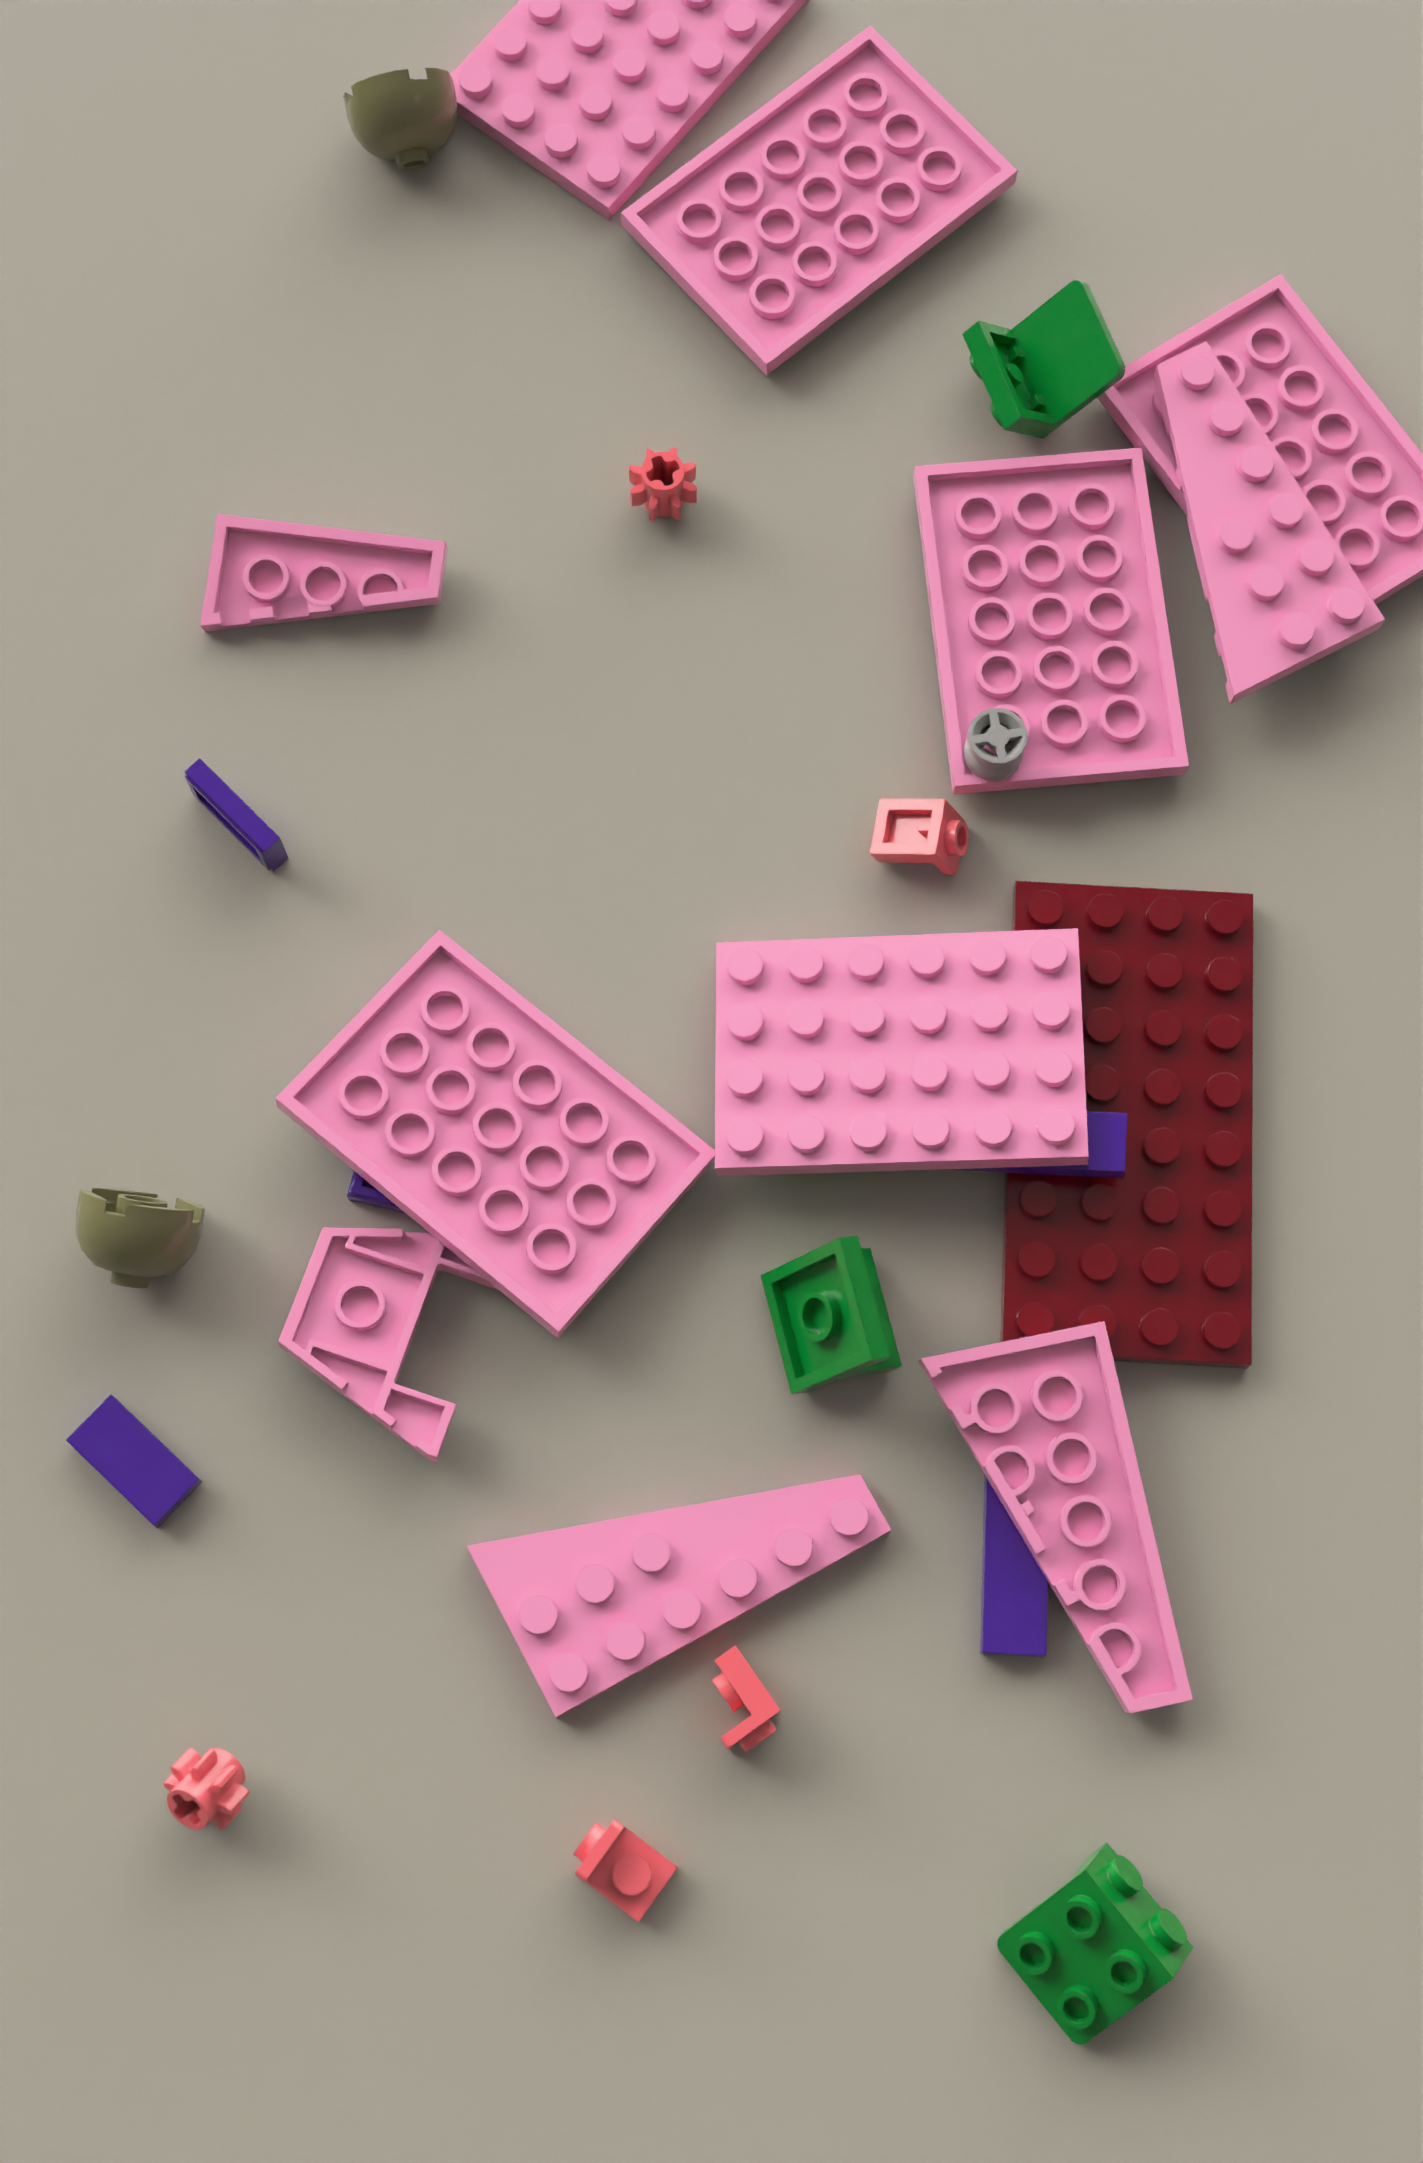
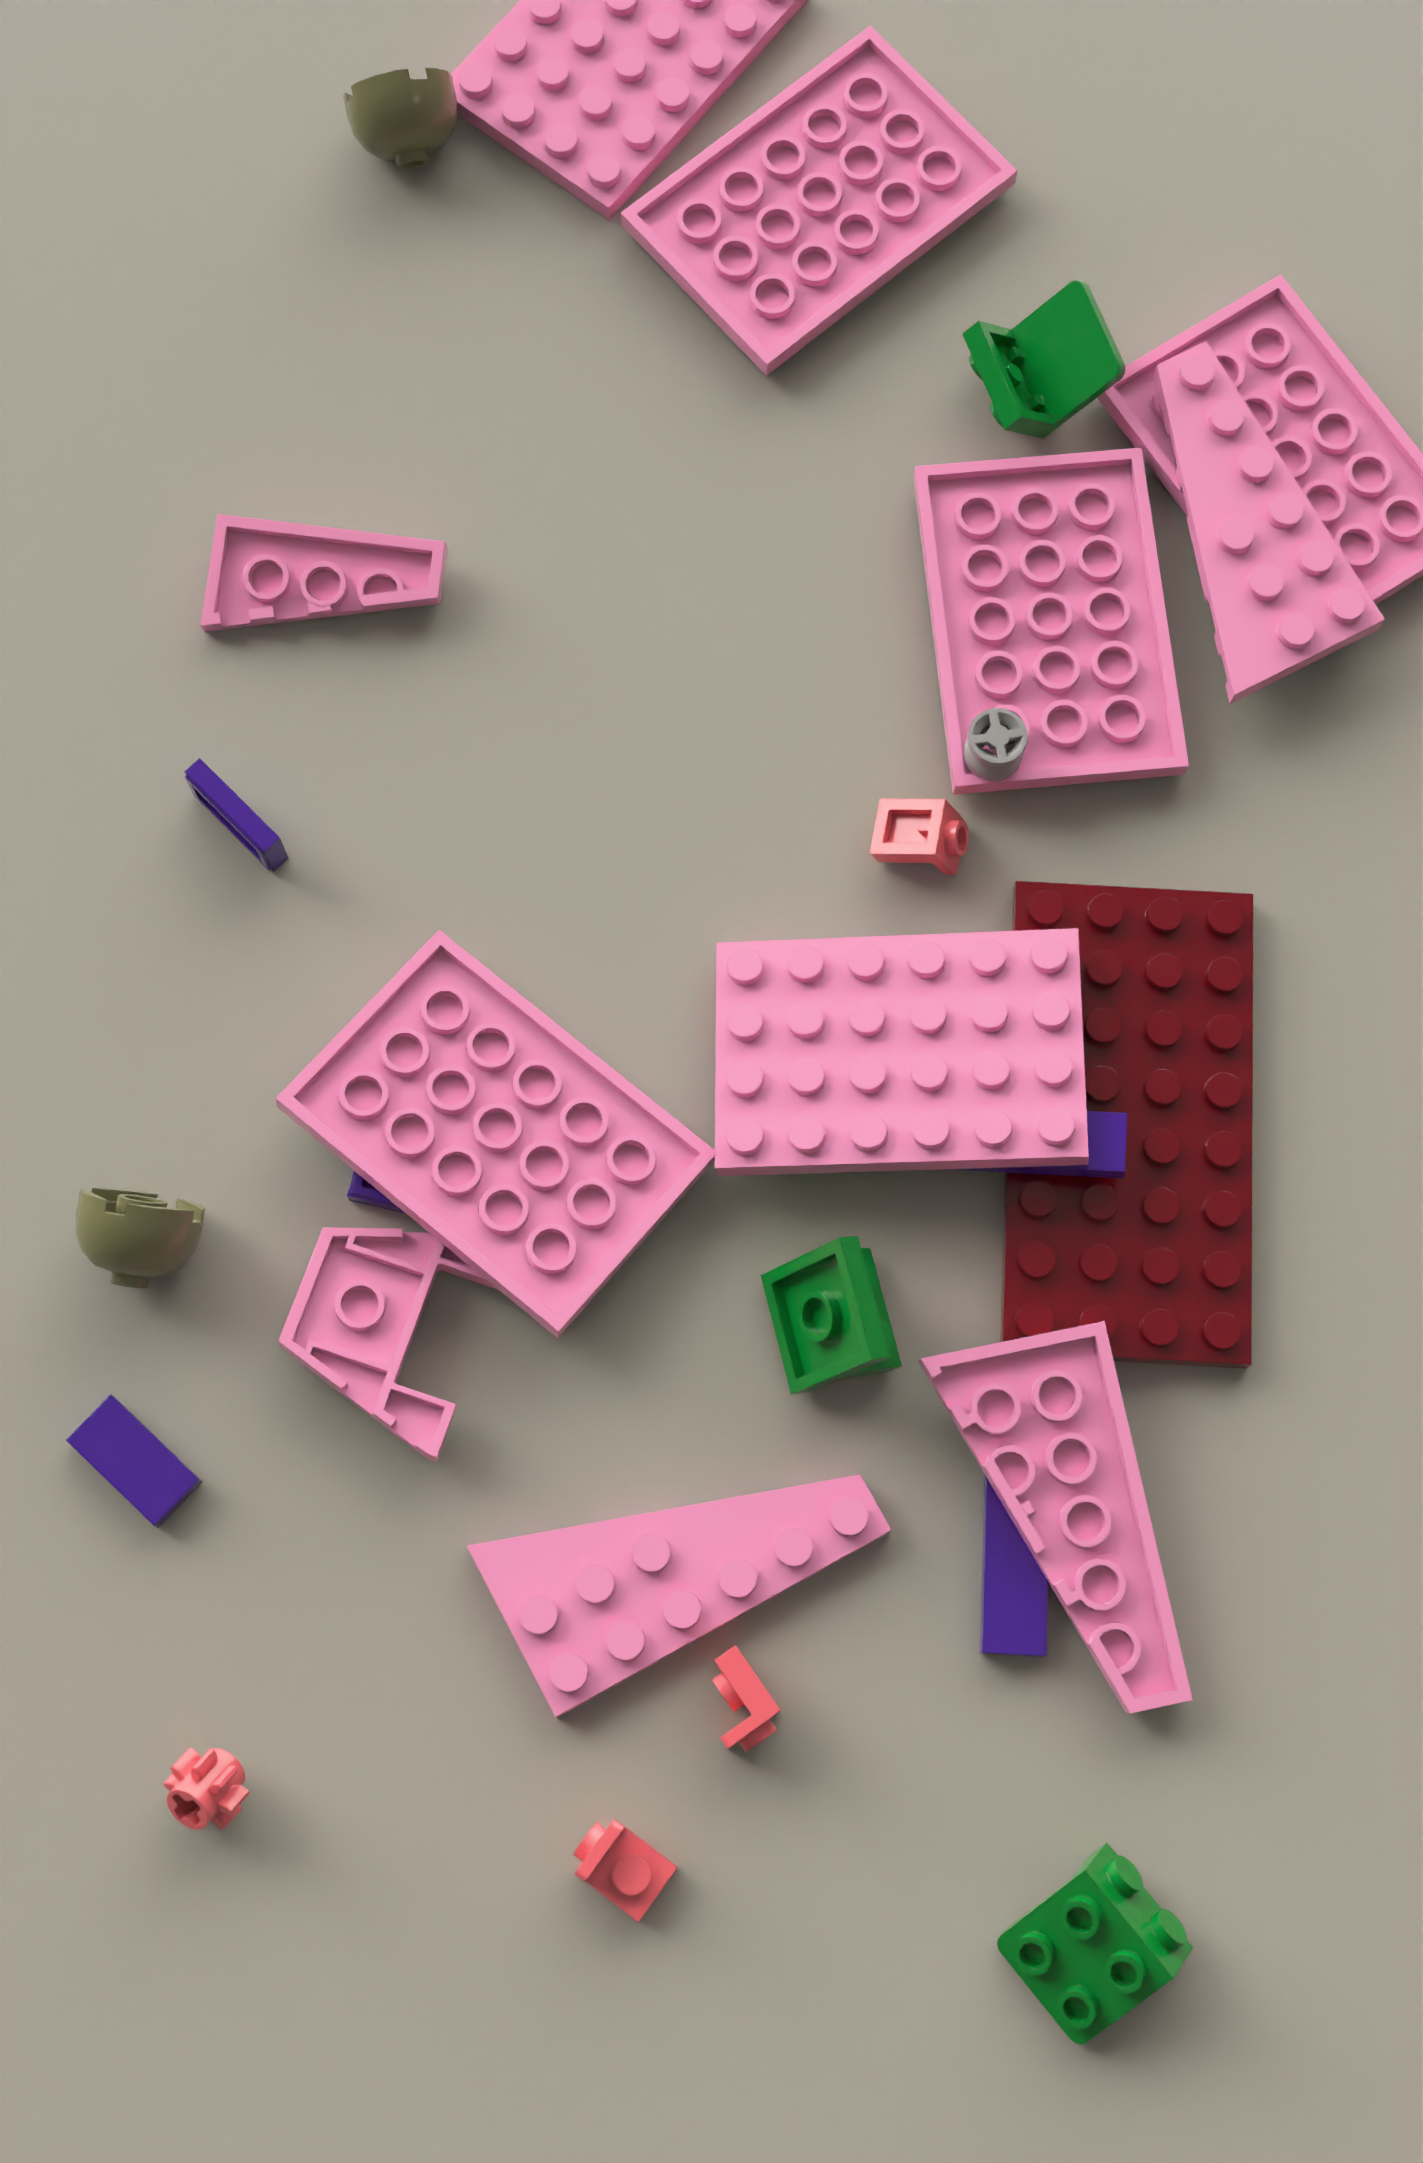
coral gear [629,447,697,522] -> none

